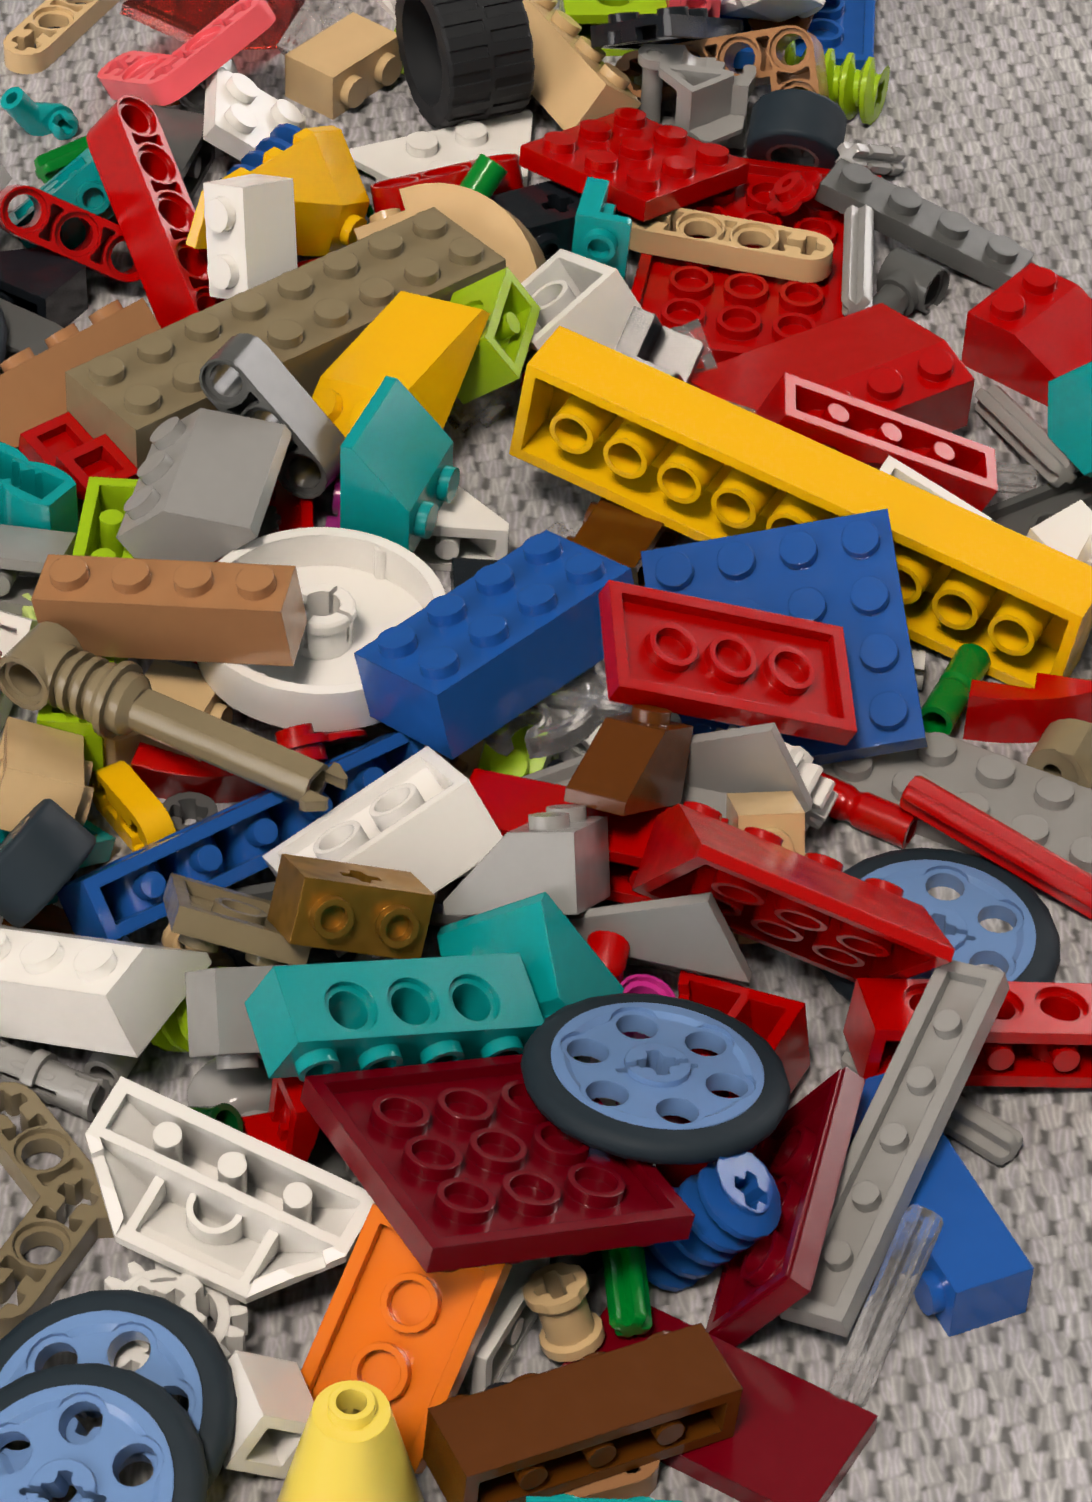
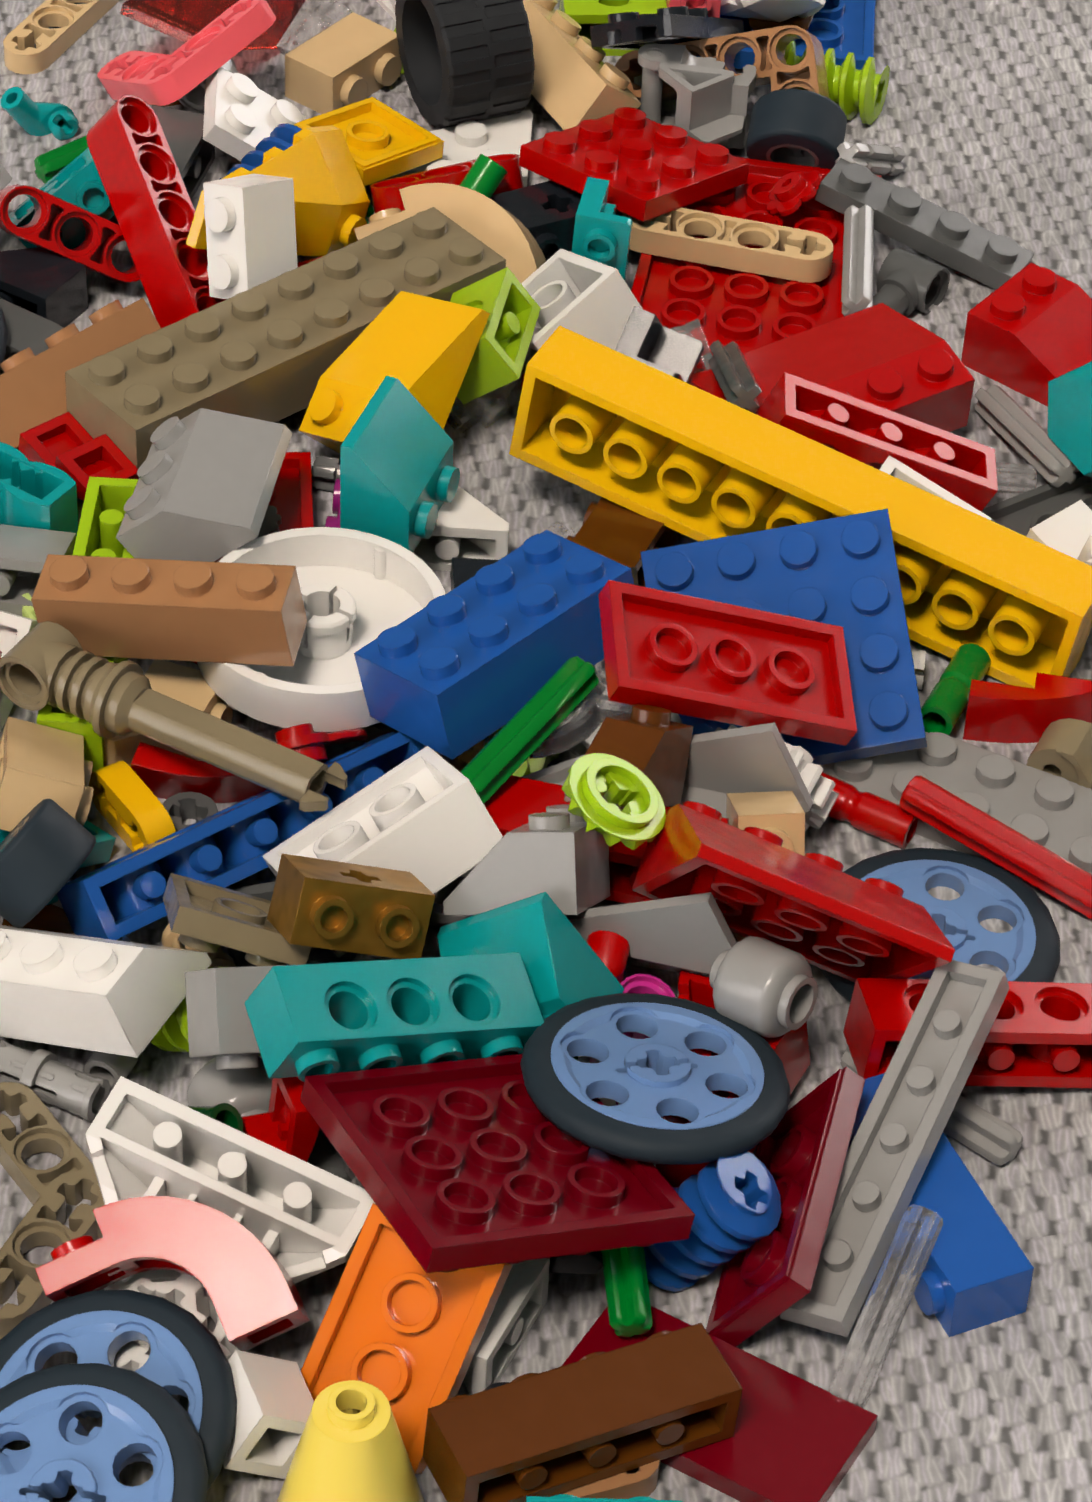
dark grey beam [199,333,345,499] -> none
tan bush [523,1262,605,1362] -> none
none -> arch [35,1196,311,1352]
none -> yellow plate [294,97,444,186]
none -> green axle [461,656,599,804]
none -> lime gear [561,753,666,850]
none -> dark grey axle [708,340,762,413]
none -> light grey head [709,936,818,1038]

